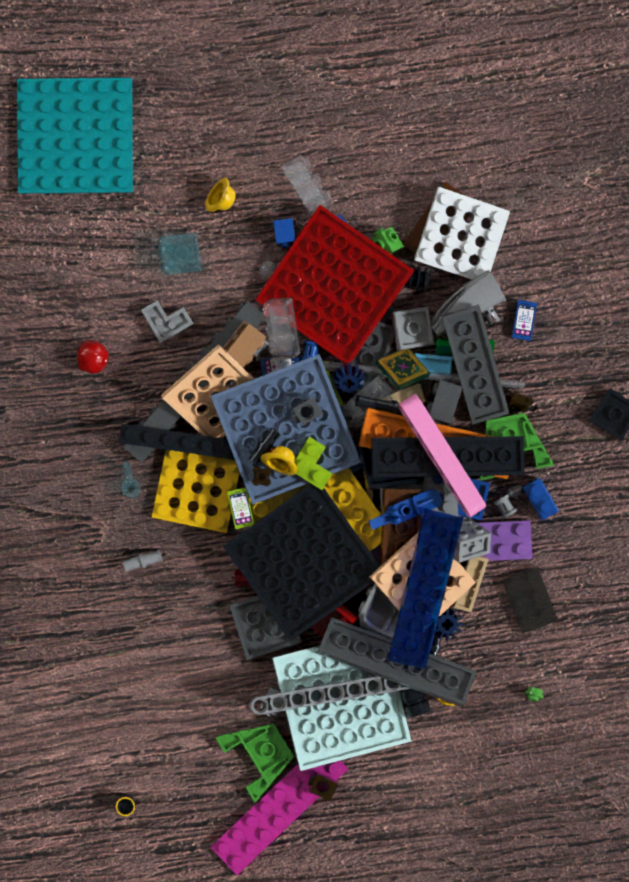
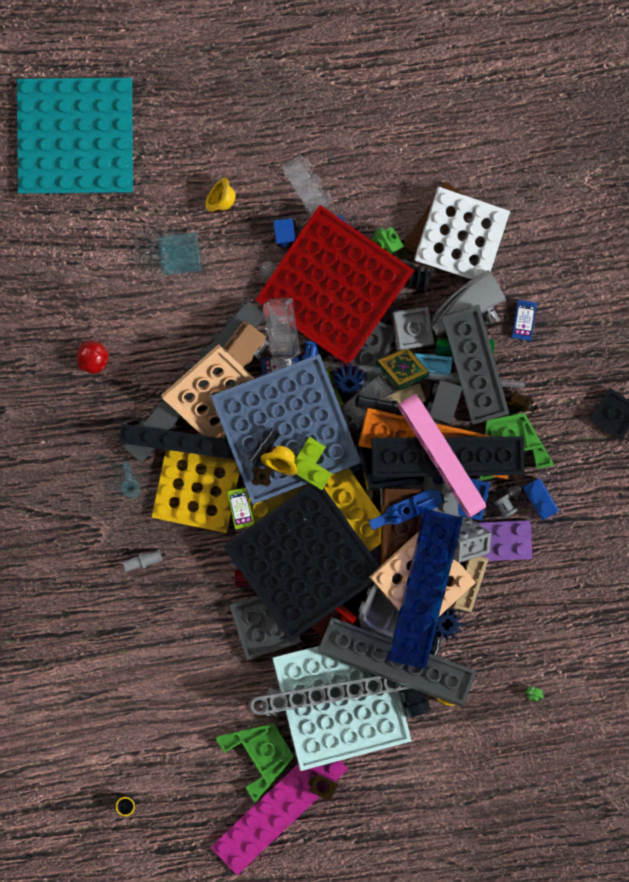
light grey plate [141,300,193,343] -> none
dark grey brick [292,396,323,425] -> none
clear smoke plate [502,566,558,634] -> none

